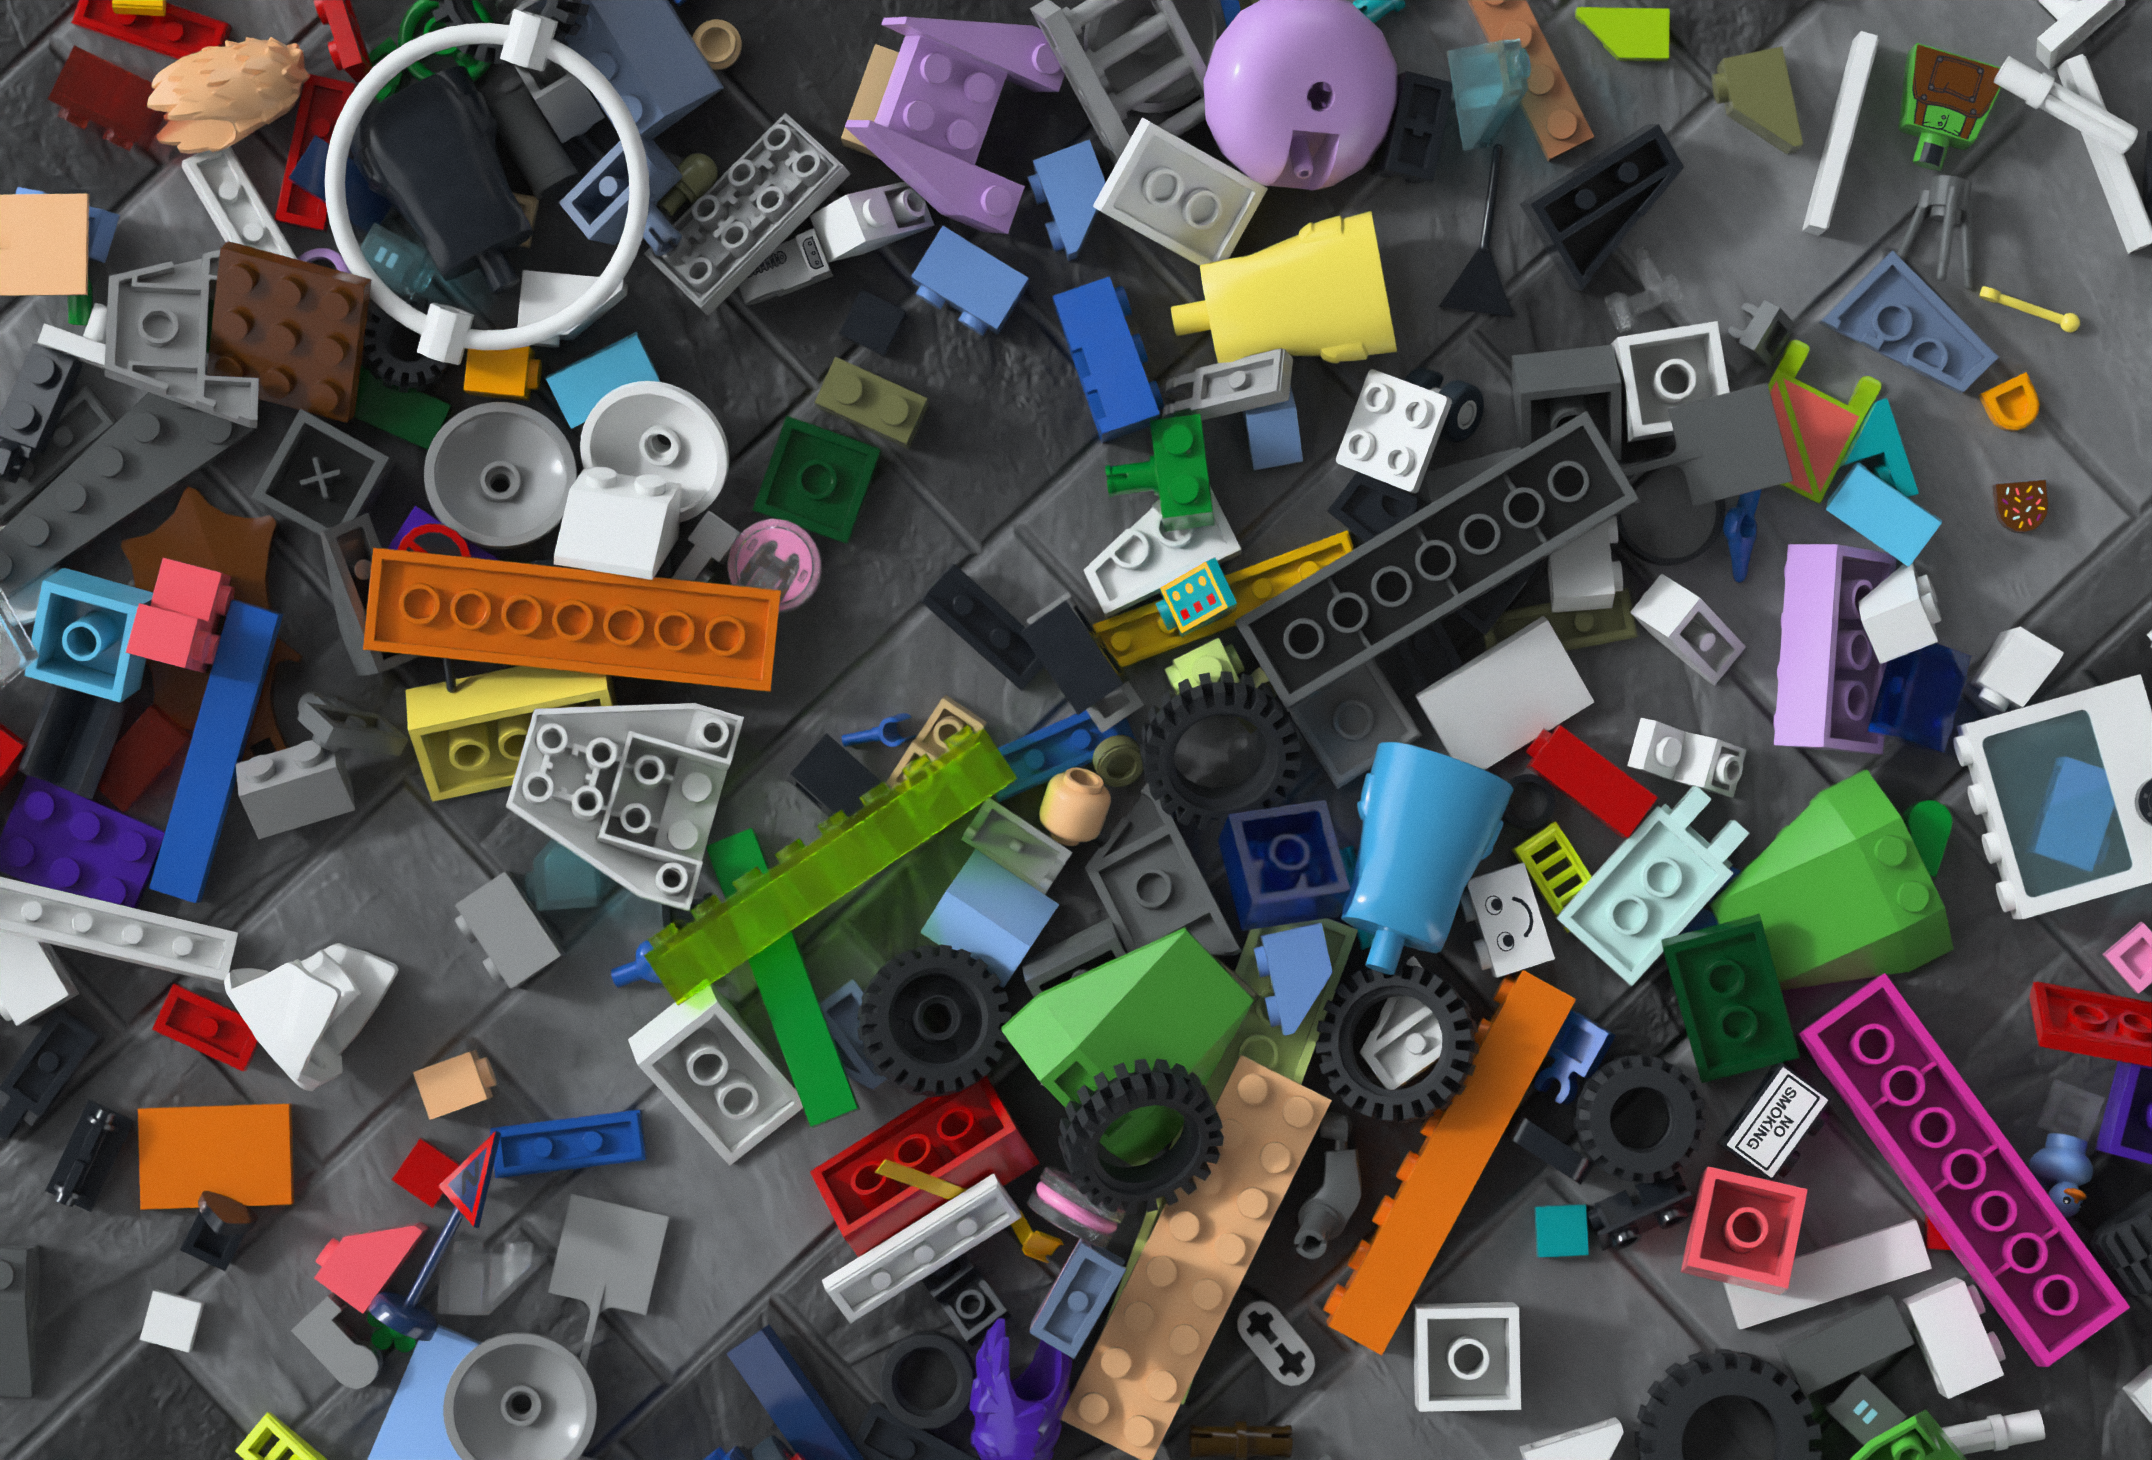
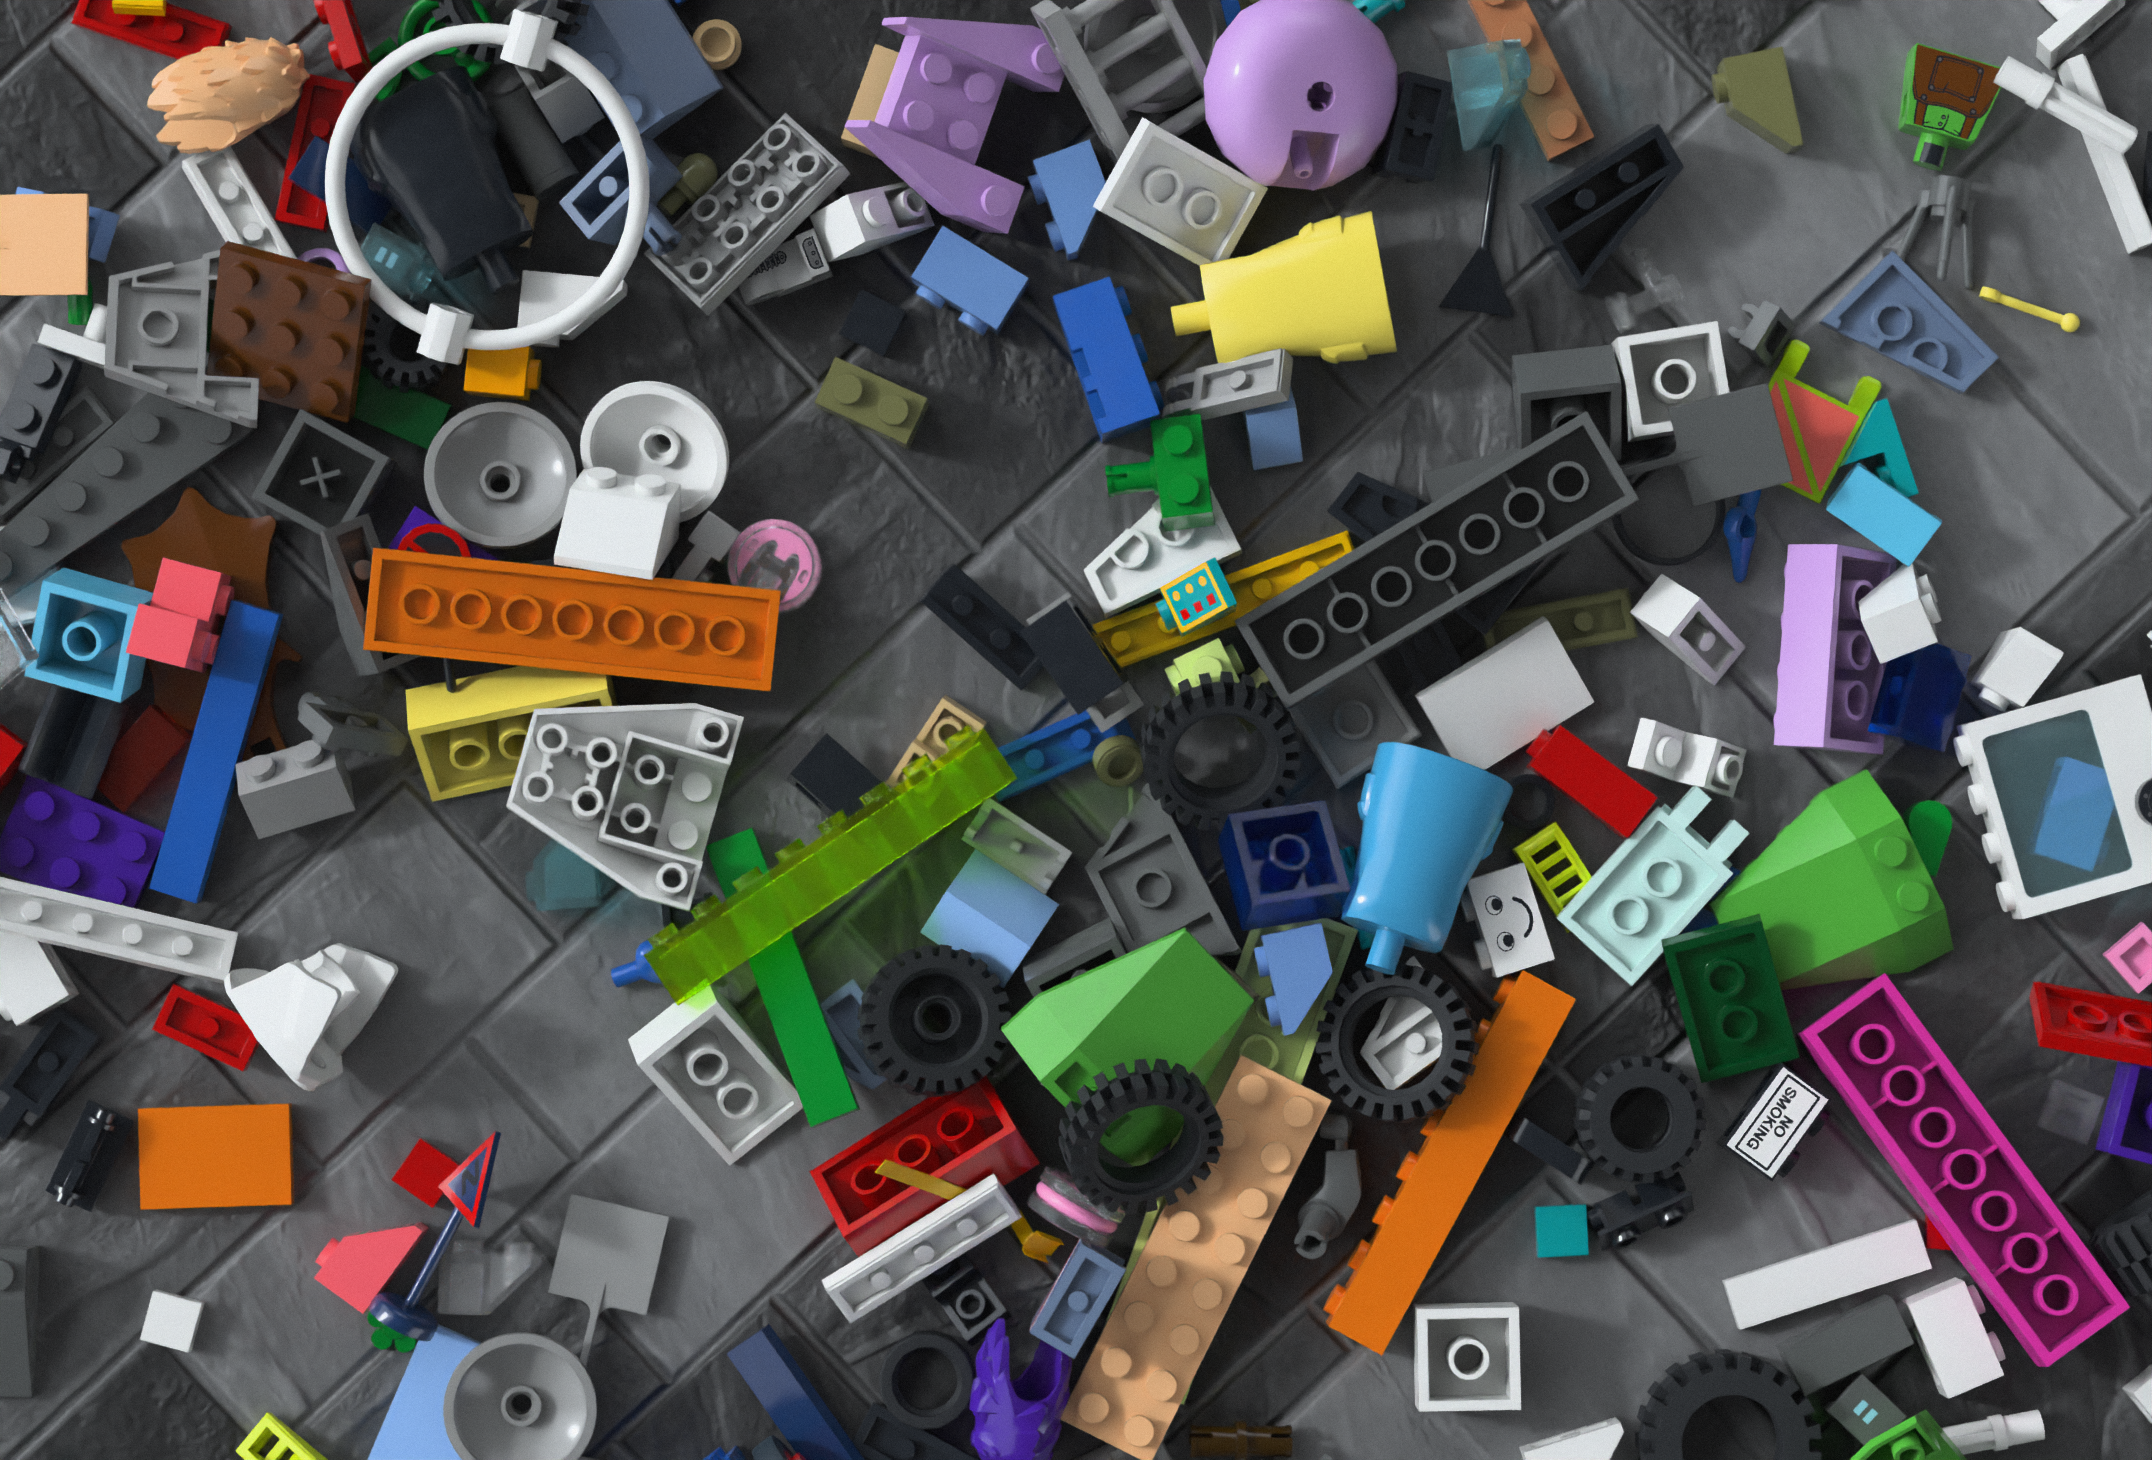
clear red brick [48,45,166,152] -> none
black tile [180,1191,259,1272] -> none
light grey leg [291,1292,383,1389] -> none
light nougat brick [413,1050,497,1120] -> none
light grey brick [455,871,566,989] -> none
blue tile [490,1109,647,1178] -> none
medium azure hinge [546,332,660,429] -> none
dark green plate [752,415,882,545] -> none
blue hand [842,713,916,747] -> none
light nougat head [1039,768,1111,846] -> none
light grey beam [1237,1299,1315,1386] -> none
white plate [1336,367,1484,493] -> none
blue plate [1534,1010,1616,1105] -> none
white slope [1547,516,1623,613] -> none
lime tile [1575,7,1670,61] -> none
coral brick [1681,1166,1808,1295] -> none
white tile [1802,31,1879,236] -> none
light orange tile [1978,372,2040,432] -> none
reddish brown tile [1993,480,2048,533] -> none
medium blue animal [2029,1133,2093,1218] -> none

